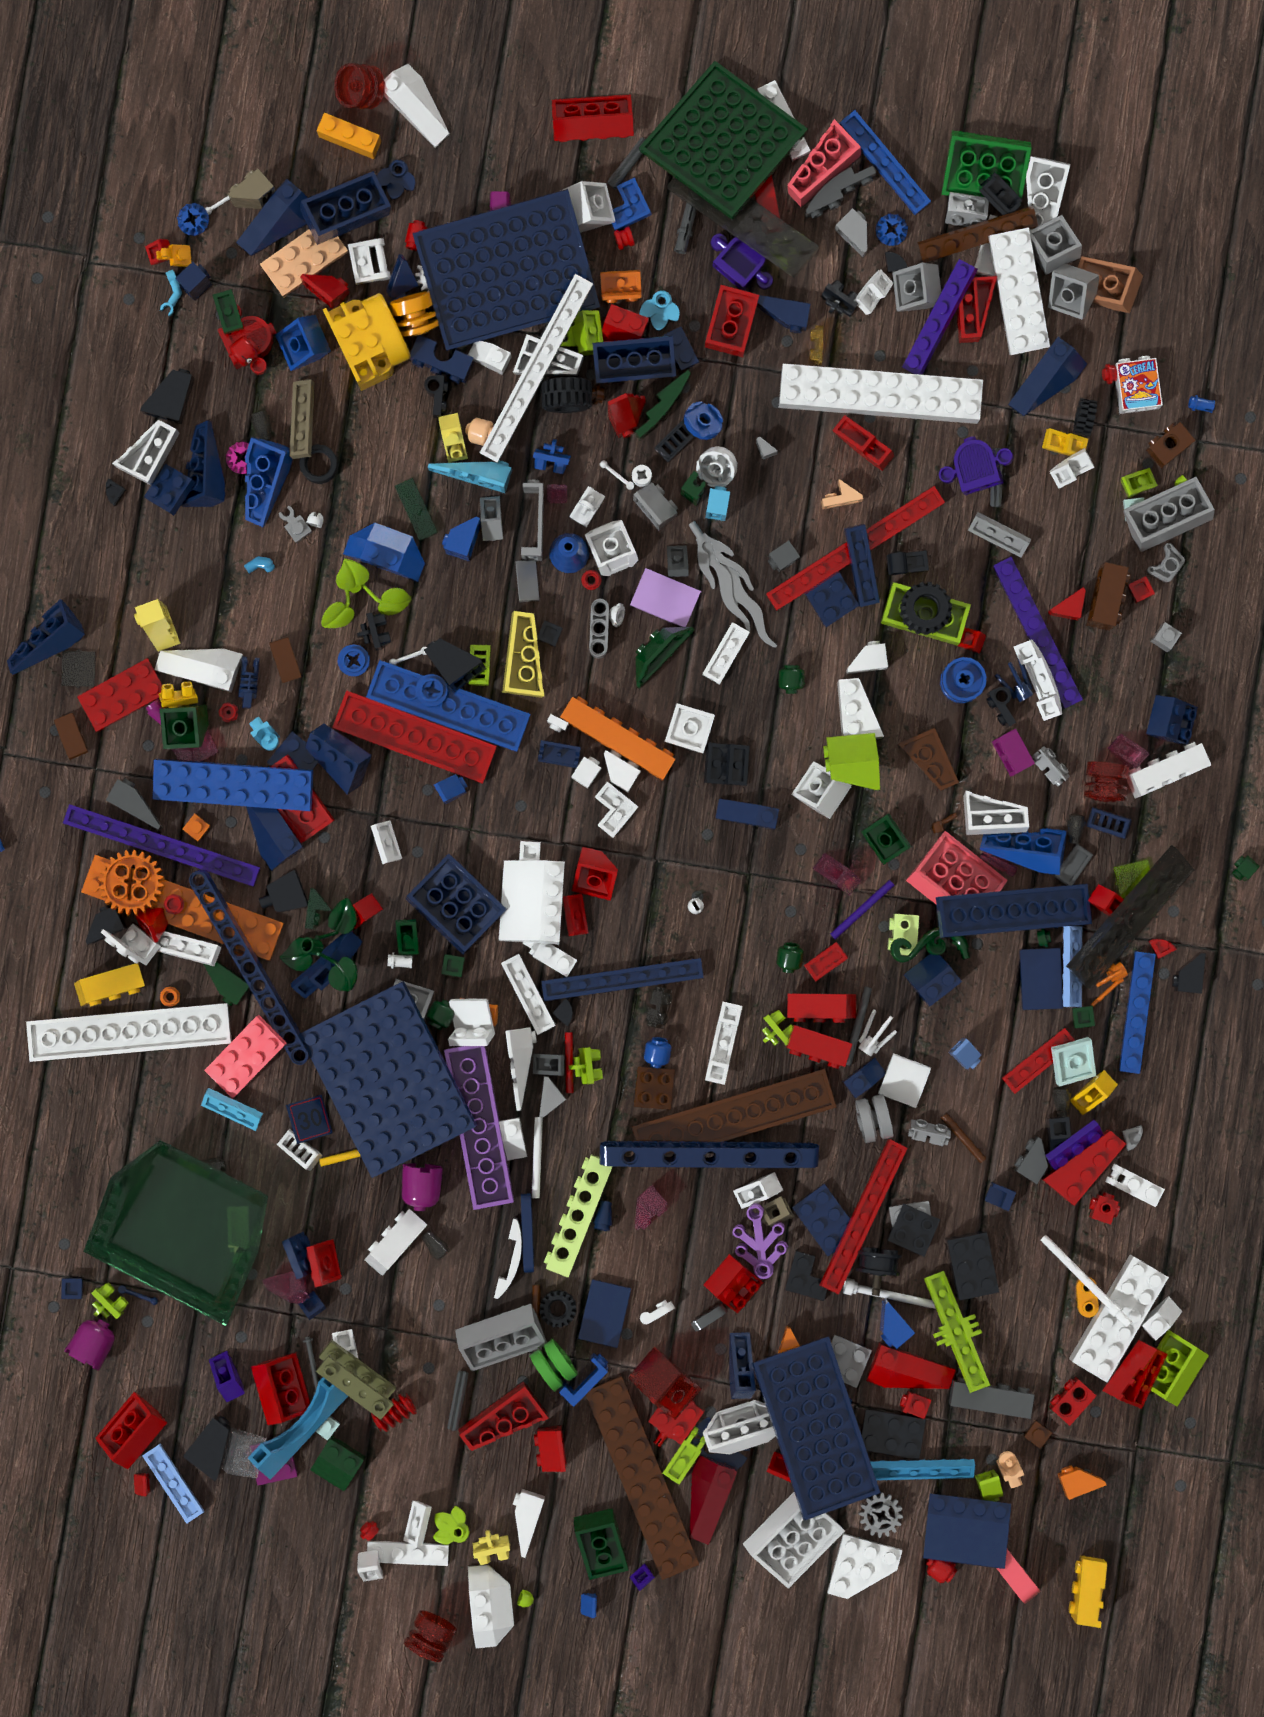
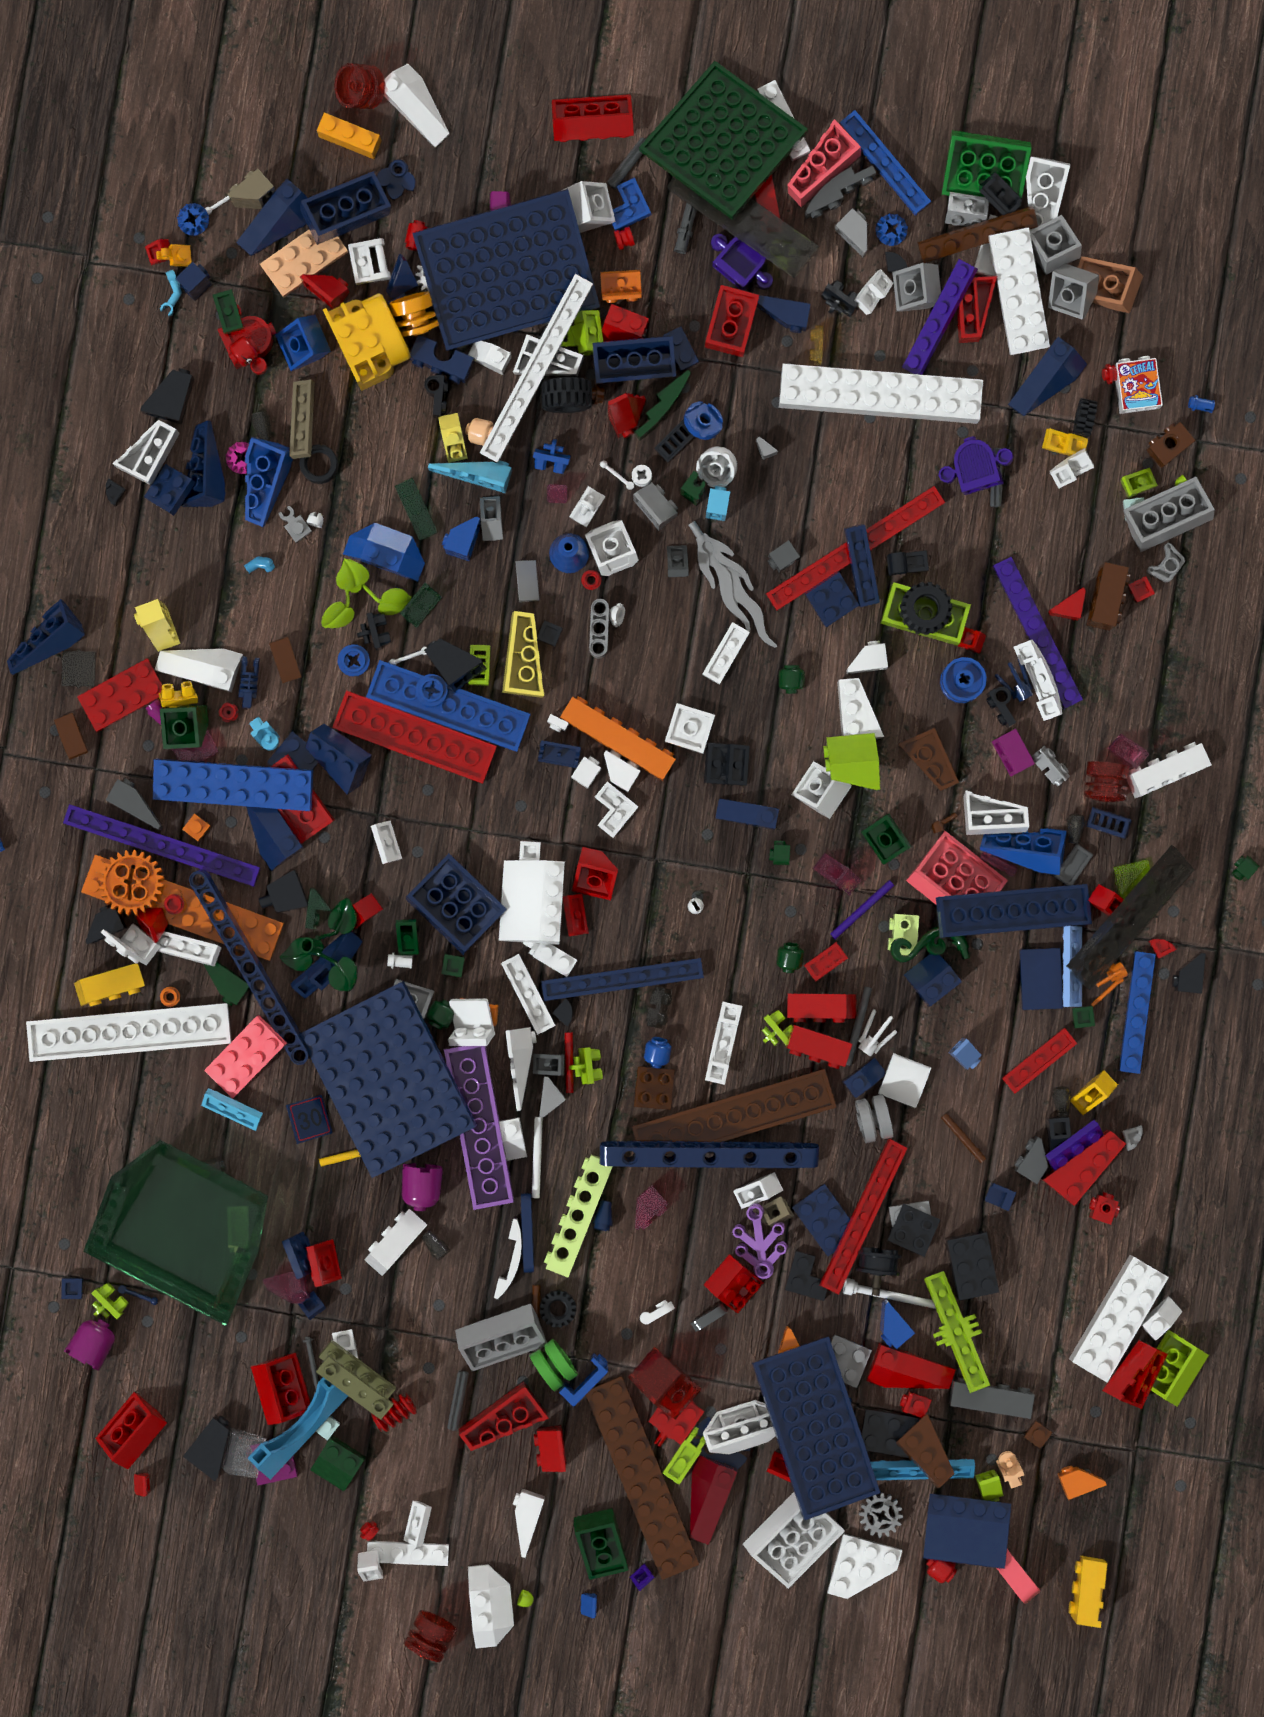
light blue plate [142,1444,204,1524] -> none
dark purple slope [209,1351,245,1402] -> none
white slope [277,1129,323,1171] -> none
lime plate [433,1506,470,1545] -> none
blue slope [434,774,468,804] -> none
light yellow hips [472,1530,510,1565] -> none
light grey panel [521,480,544,561] -> none
dark blue tile [578,1279,631,1348] -> none
lavender tile [630,568,701,627] -> none
dark green wedge [635,627,694,689] -> none
medium azure plate [639,291,680,331] -> none
dark blue slope [729,1332,756,1399] -> none
light nougat slope [821,480,863,509] -> none
red slope [832,415,894,471] -> none
light grey hinge [908,1119,951,1146] -> none
light grey plate [968,512,1031,557] -> none
dark green plate [1037,928,1052,947] -> none
white bar [1041,1235,1133,1327] -> none
red brick [1049,1377,1097,1426] -> none
light aqua plate [1051,1037,1096,1087] -> none
light orange plate [1076,1277,1099,1318] -> none
white plate [1105,1164,1165,1207] -> none
dark blue slope [1146,695,1198,746] -> none
light grey brick [1150,622,1182,652] -> none
none -> clear green hinge [400,583,442,629]
none -> dark green plate [769,841,790,865]
none -> reddish brown wedge [896,1414,955,1488]

